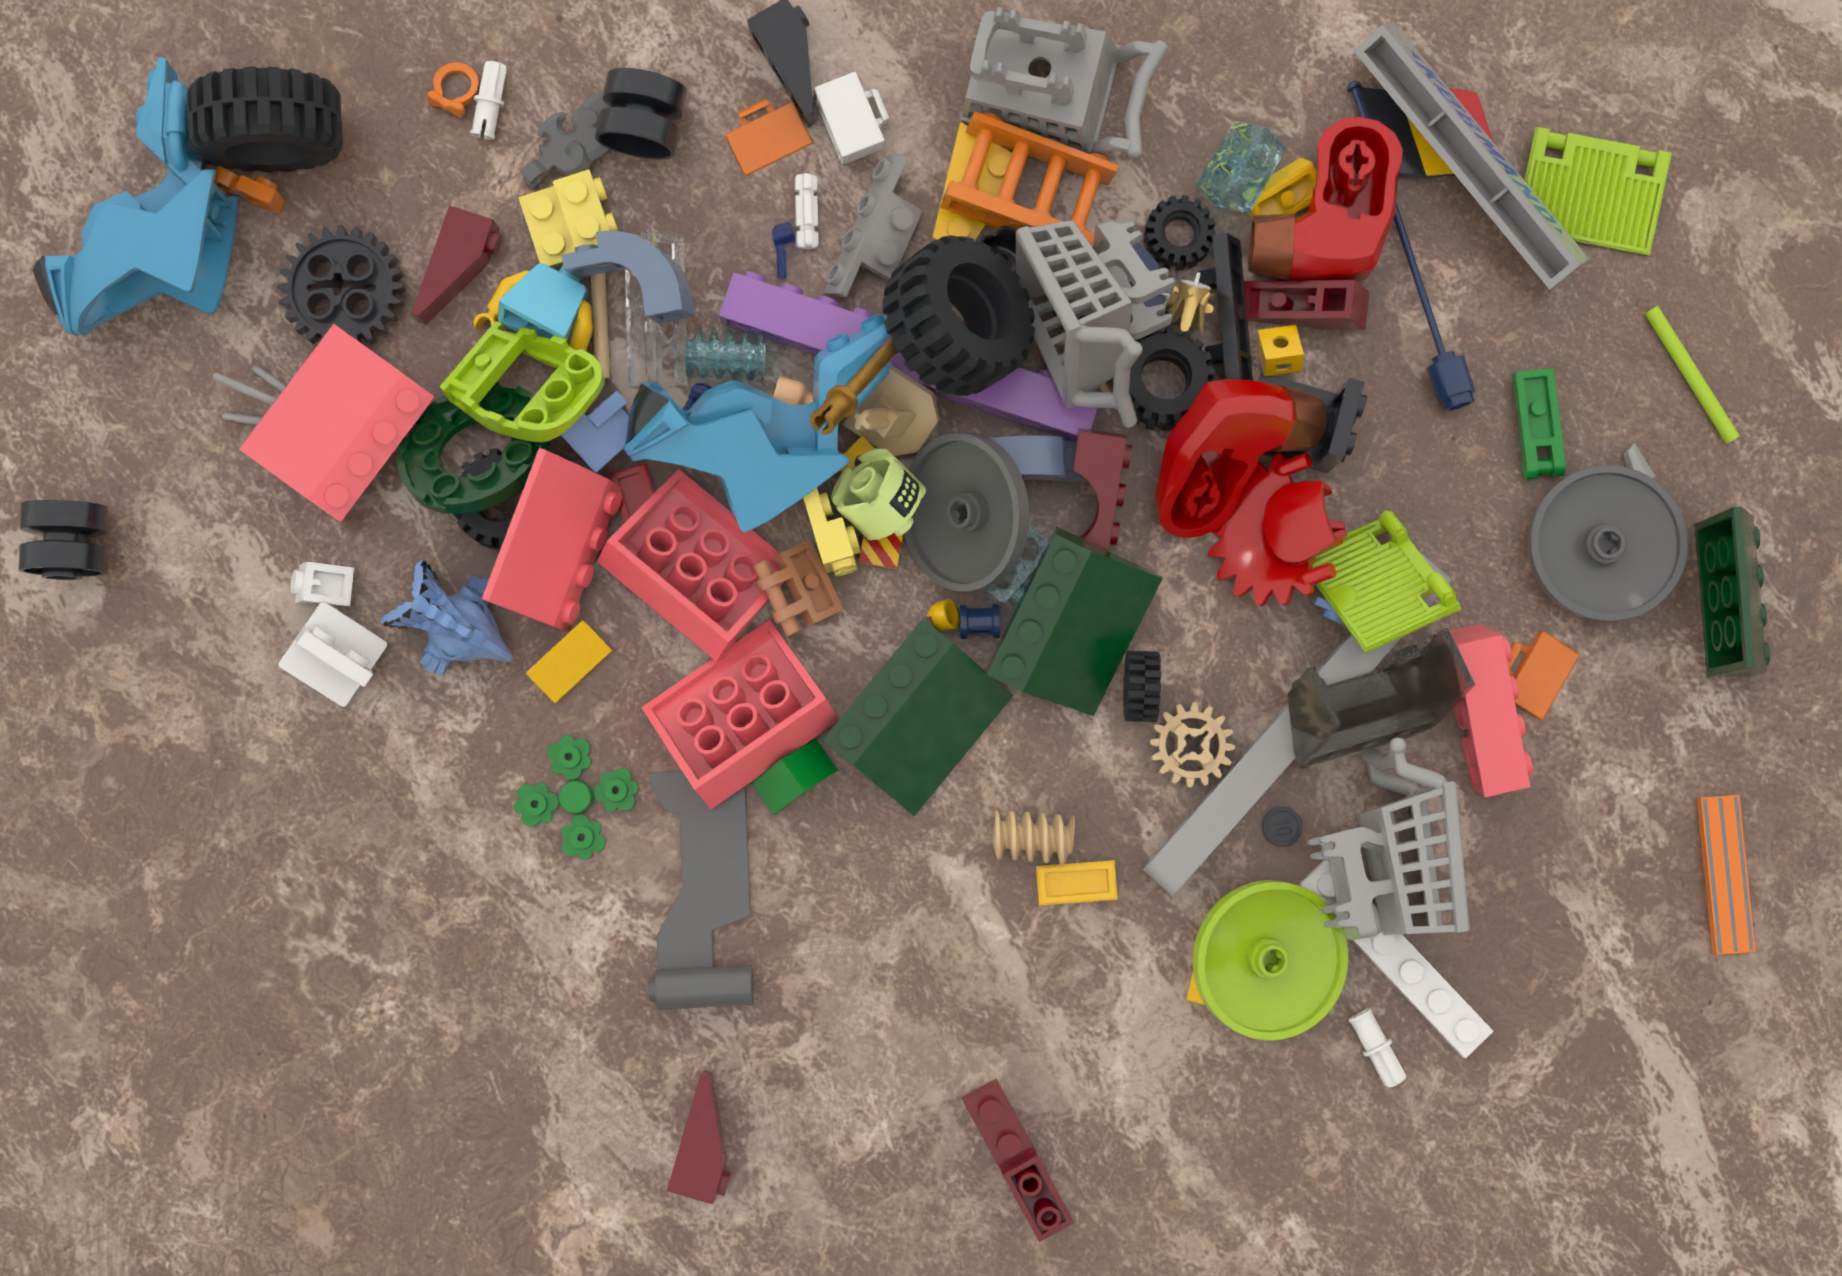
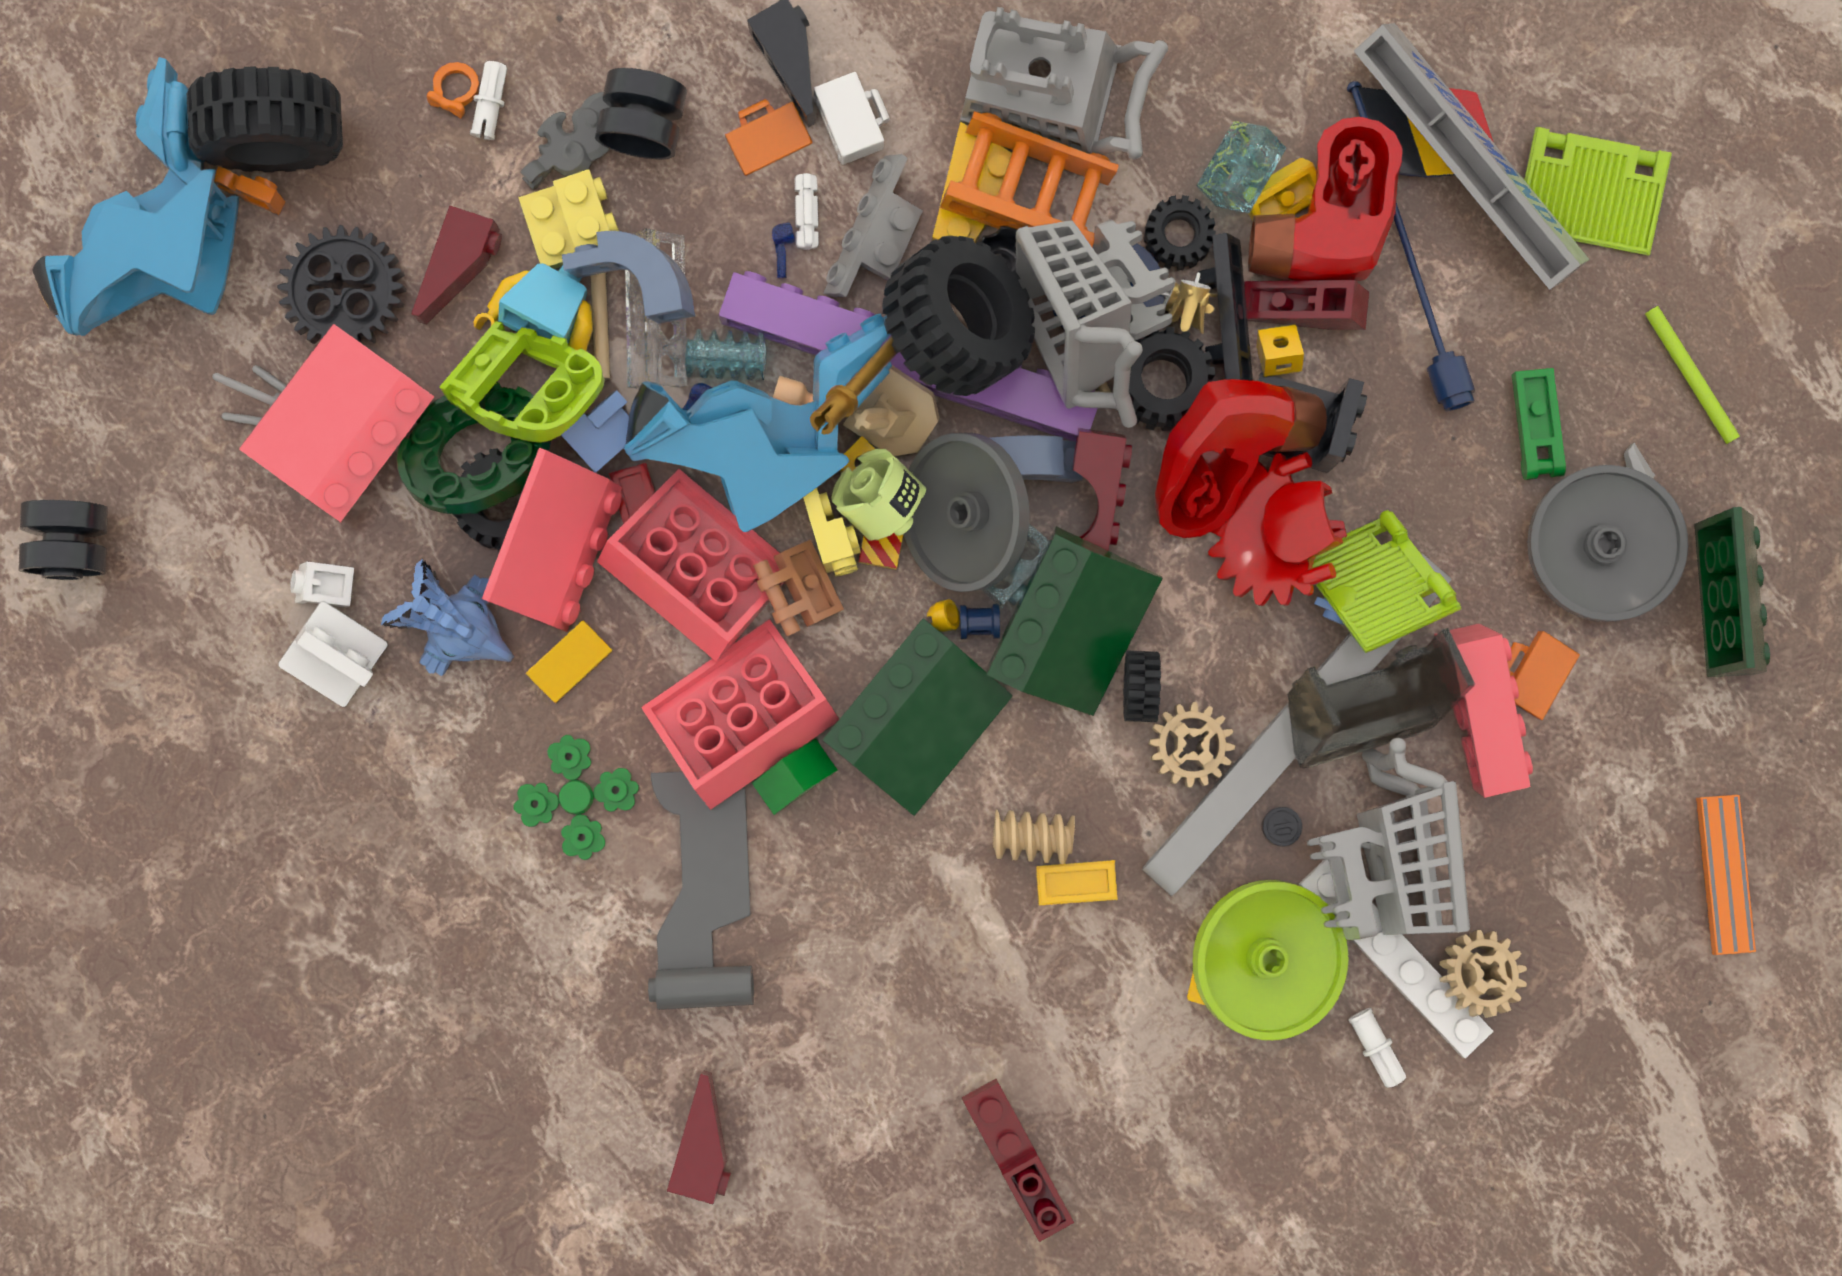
none -> tan gear [1439,930,1527,1018]

